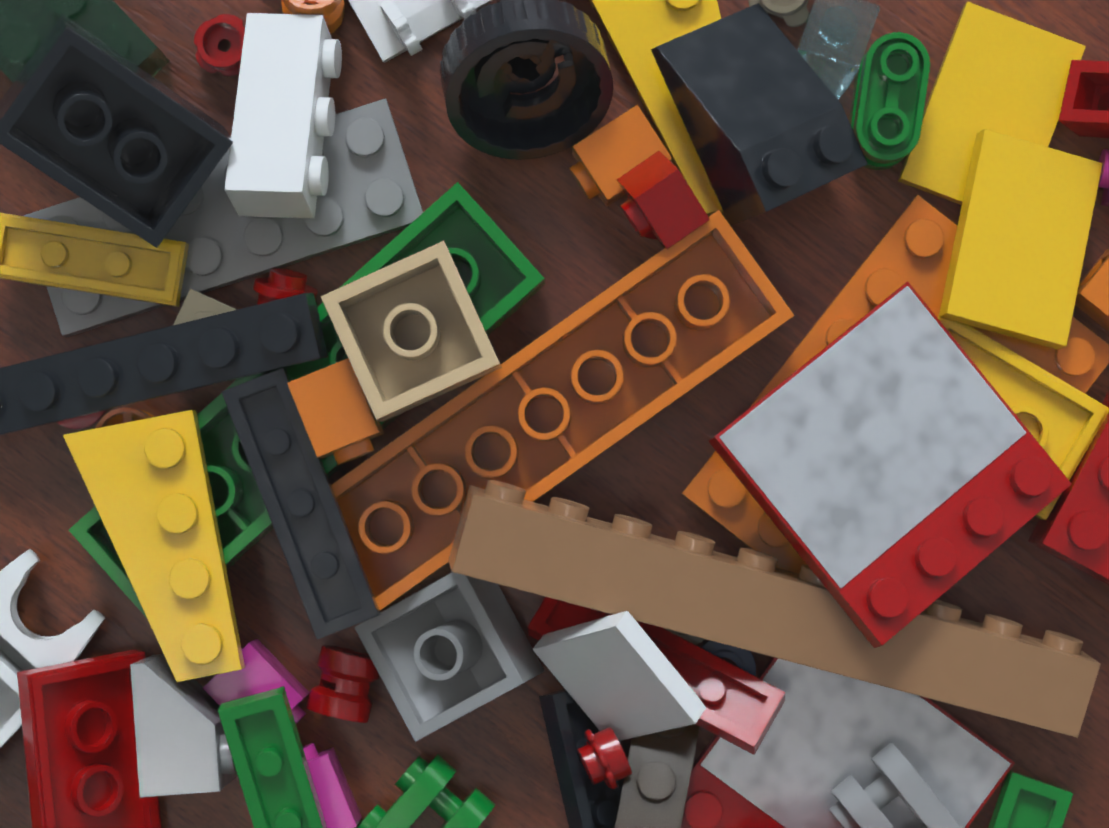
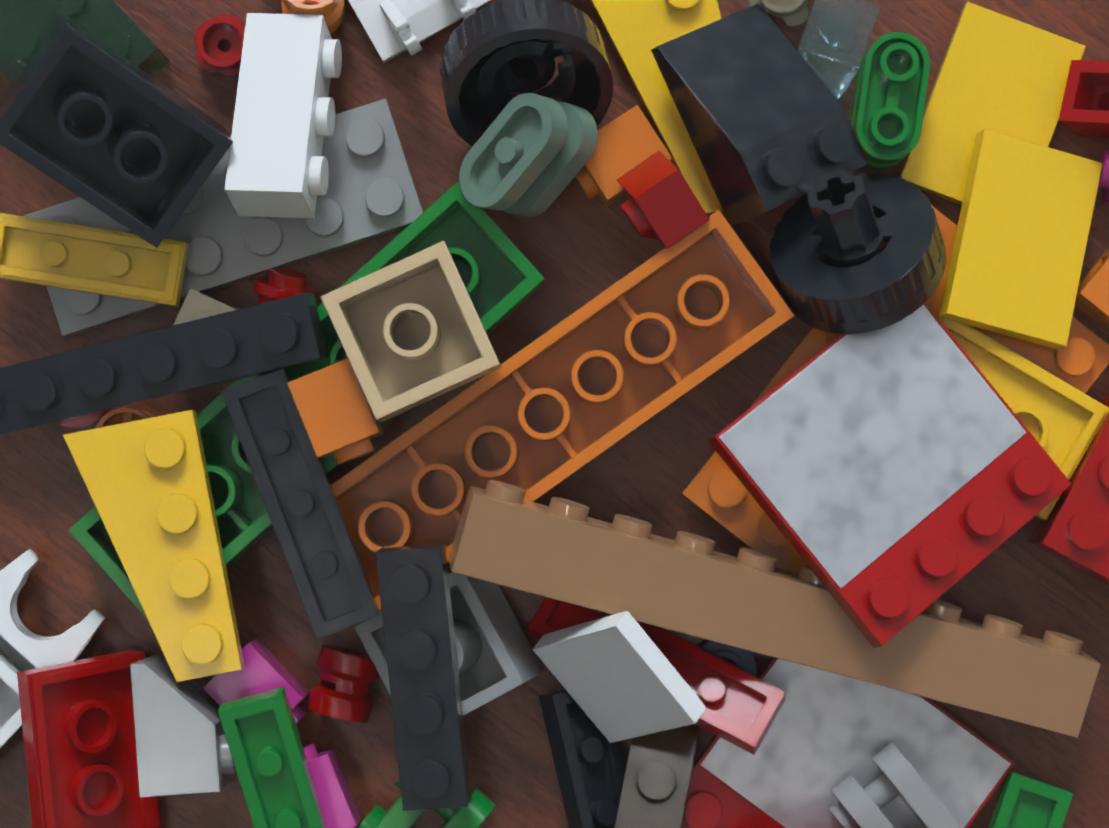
red plate [577,727,632,789] -> none
none -> black plate [375,543,472,811]
none -> sand green brick [459,93,598,217]
none -> black piece [770,169,947,334]

